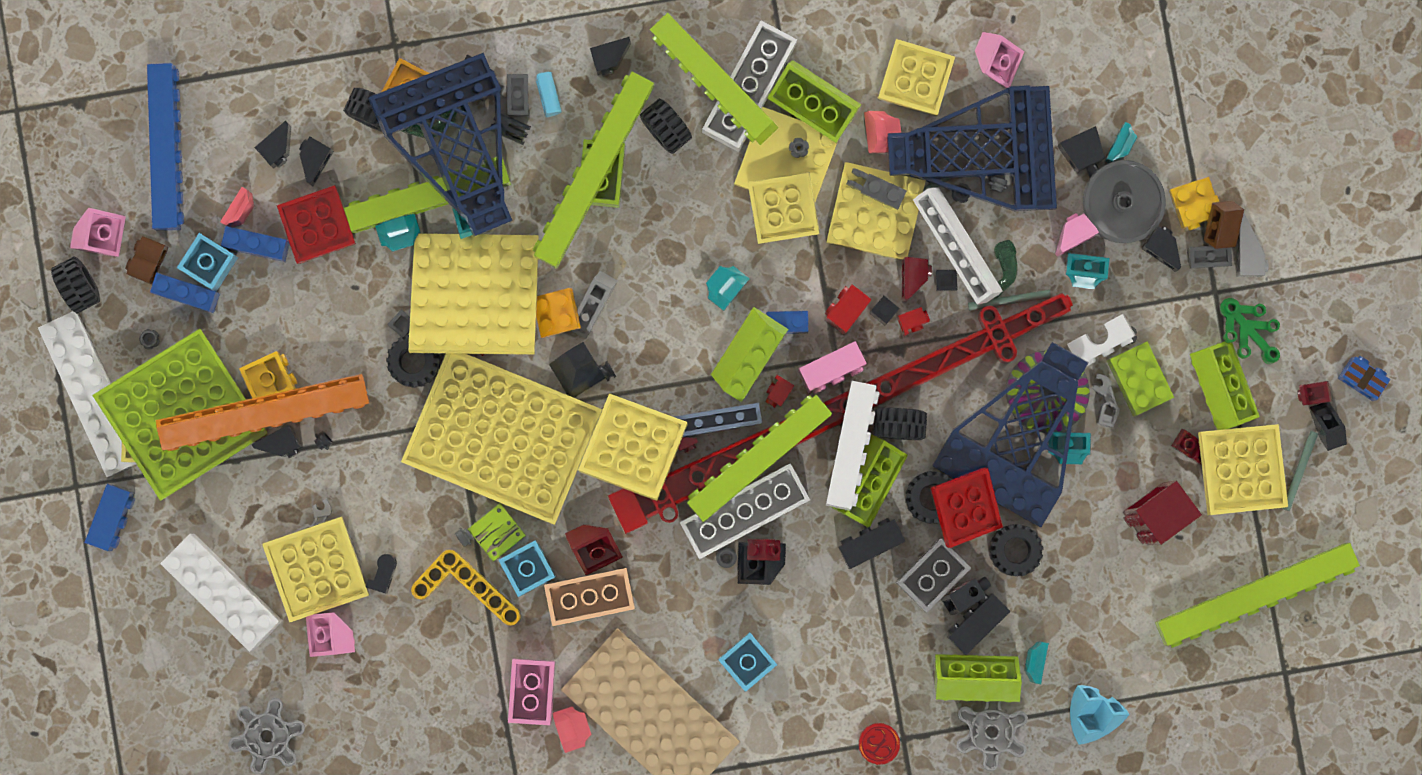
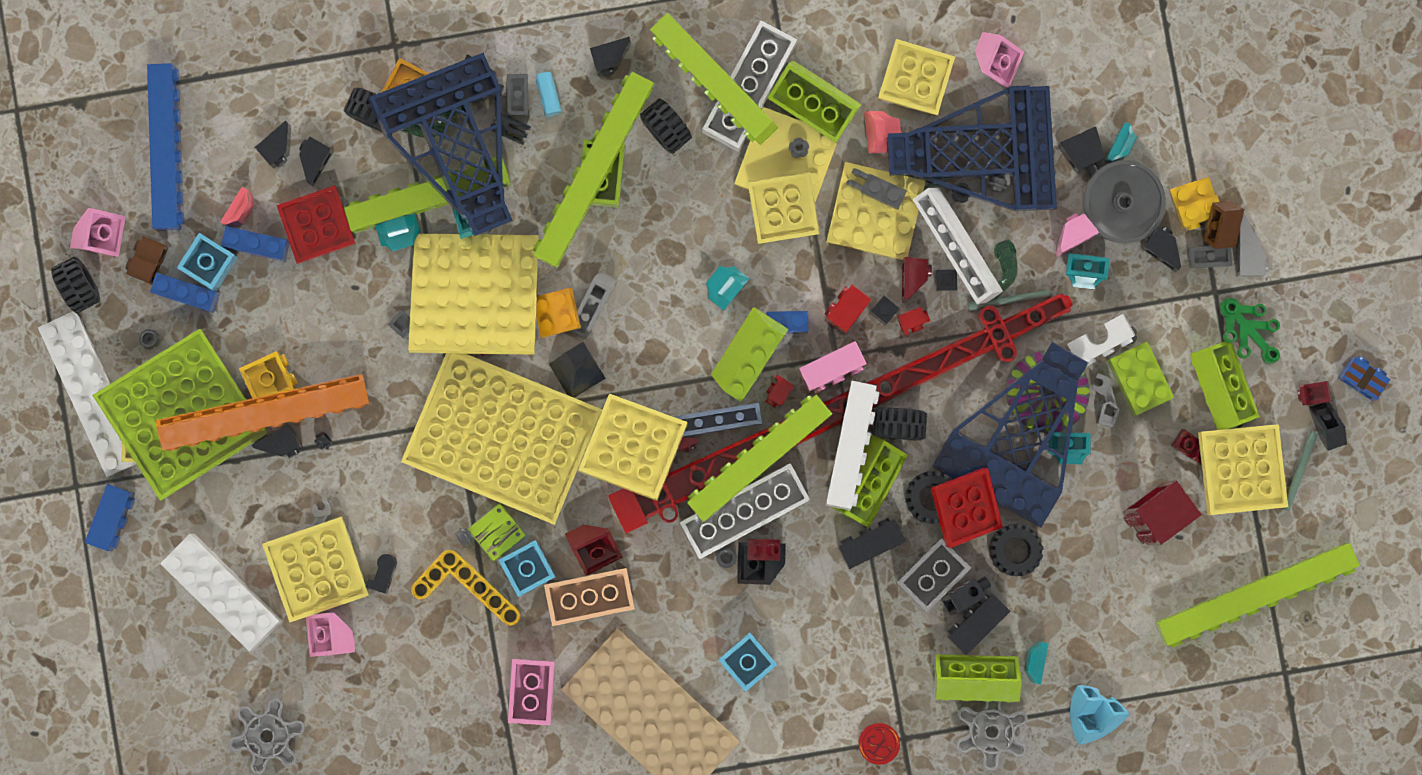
black tyre [386,335,440,388] -> none
coral slope [552,706,592,753] -> none
black bush [599,361,617,382] -> none

